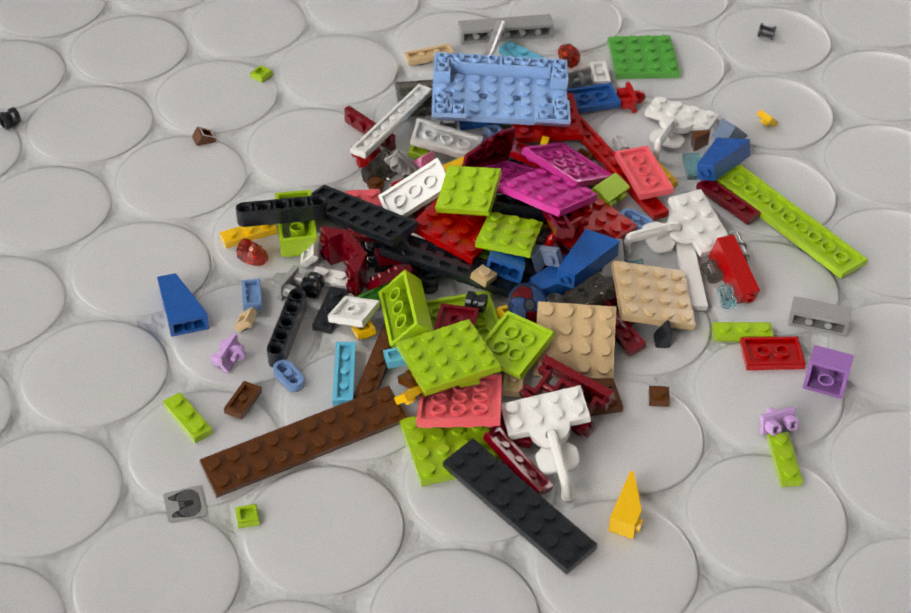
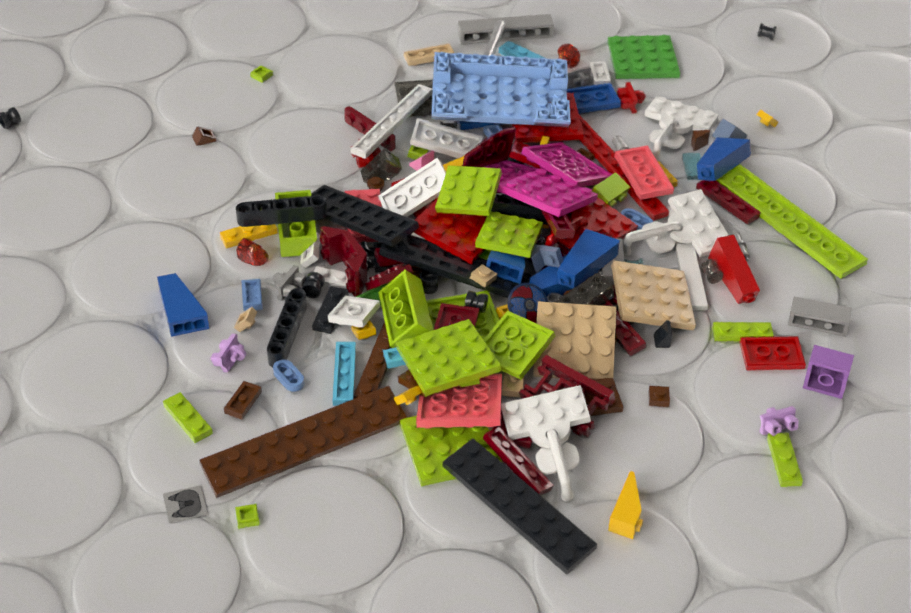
light grey hips [384,149,419,179] -> none
clear light blue bush [717,284,737,309] -> none

